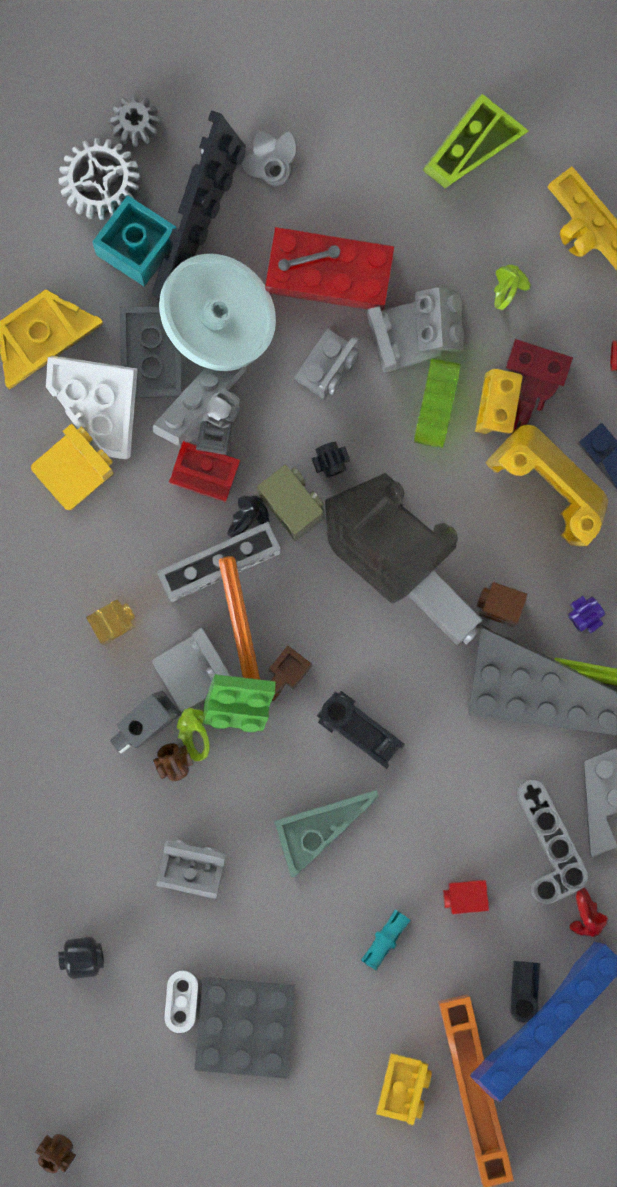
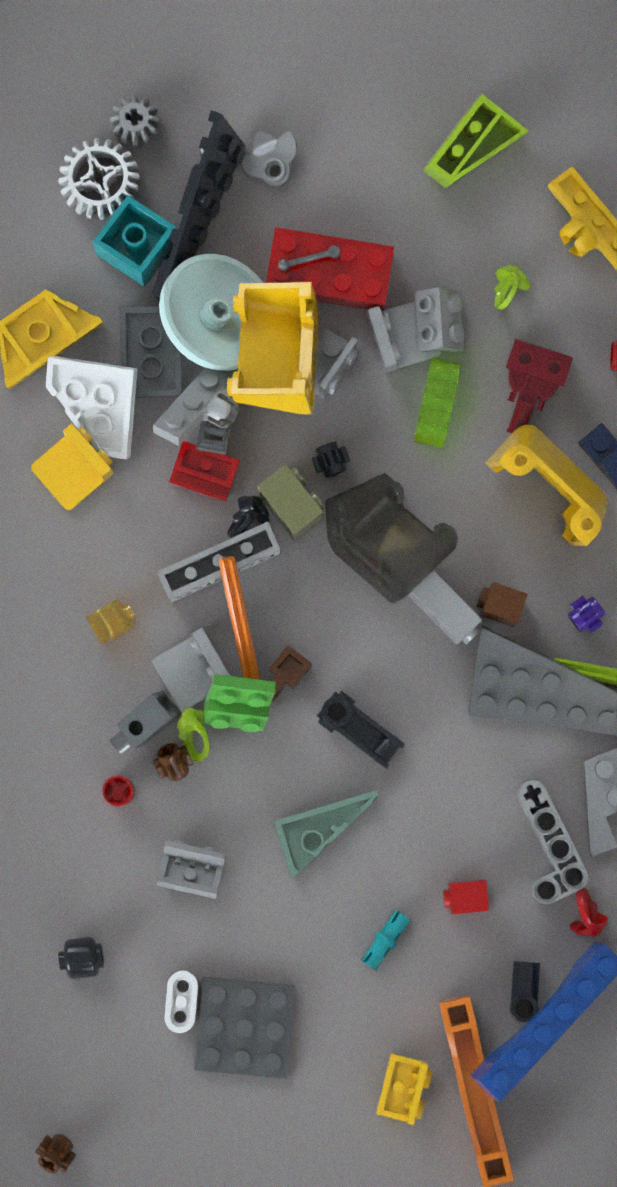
yellow bracket [475,368,522,434] -> none
none -> red wheel [102,776,135,806]
none -> yellow windscreen [227,282,319,414]

